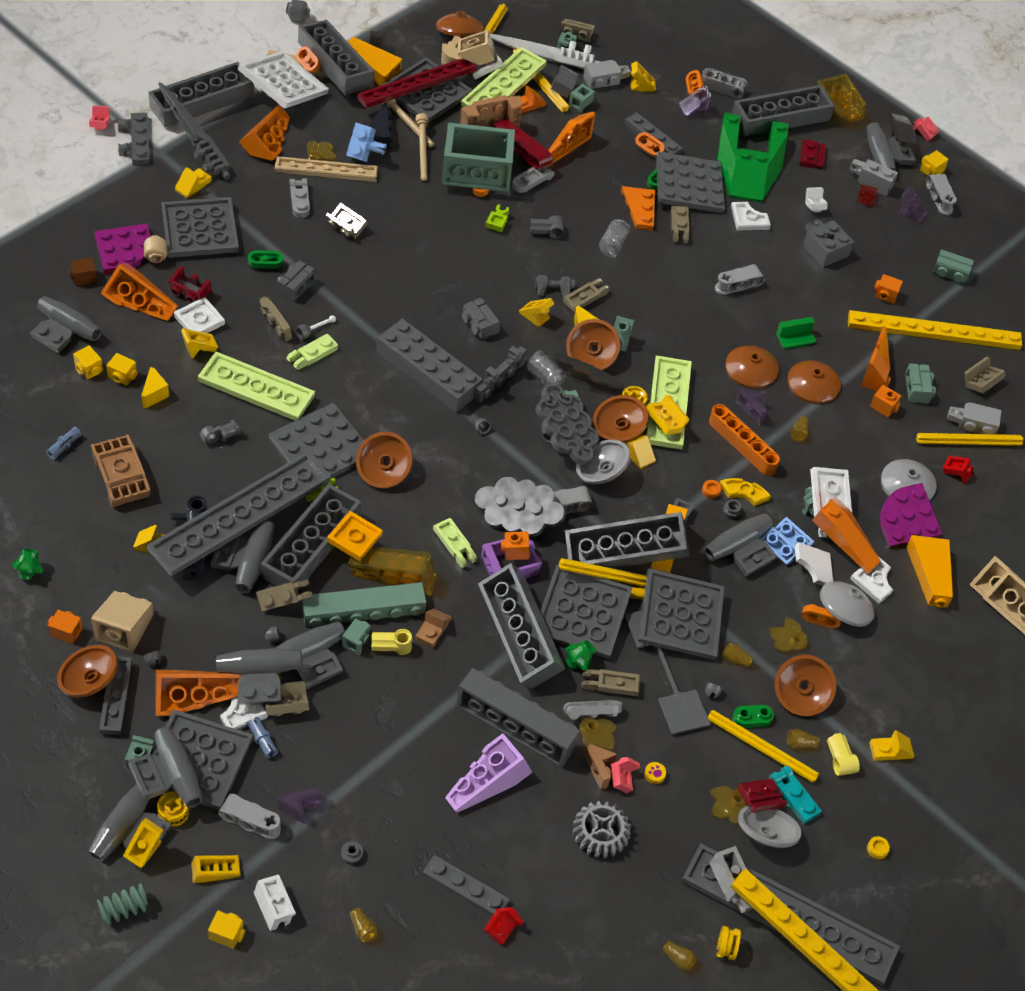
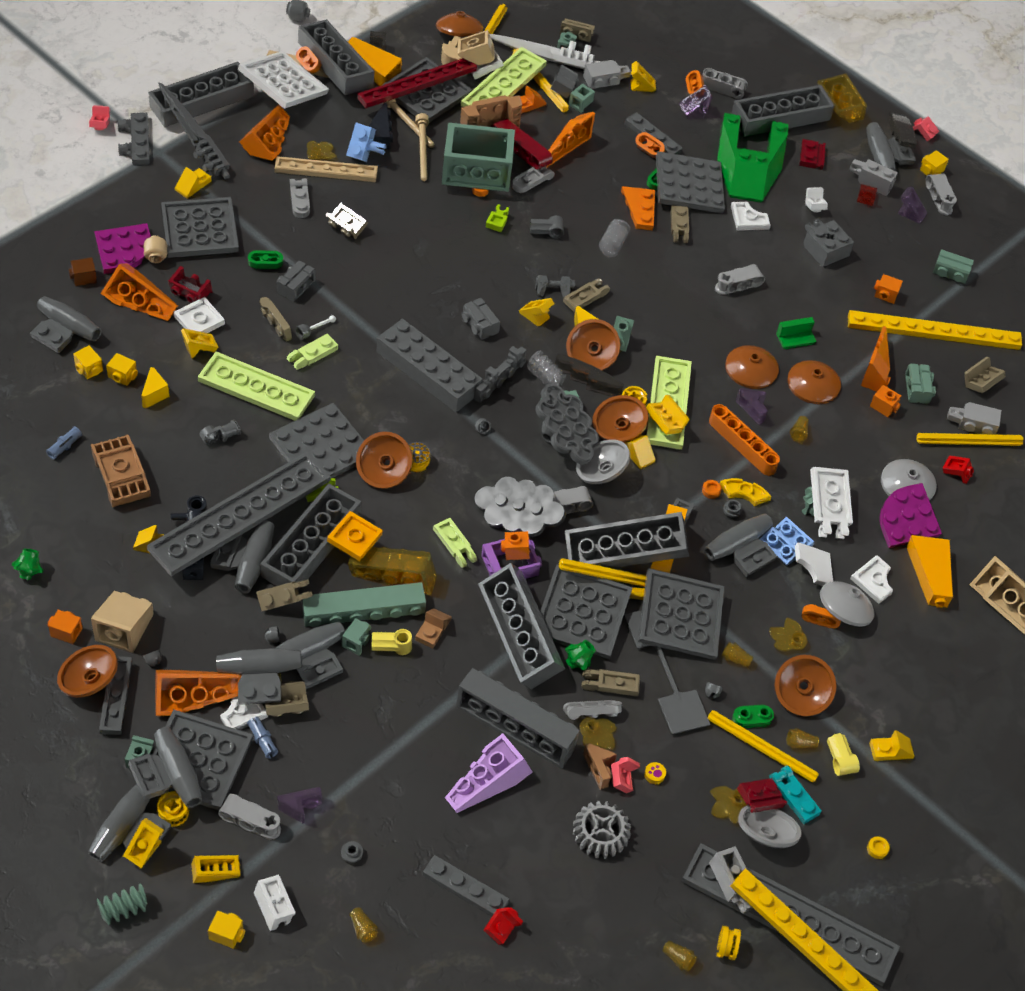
orange wedge [812,497,881,574] -> none
none -> yellow wheel [409,442,431,472]

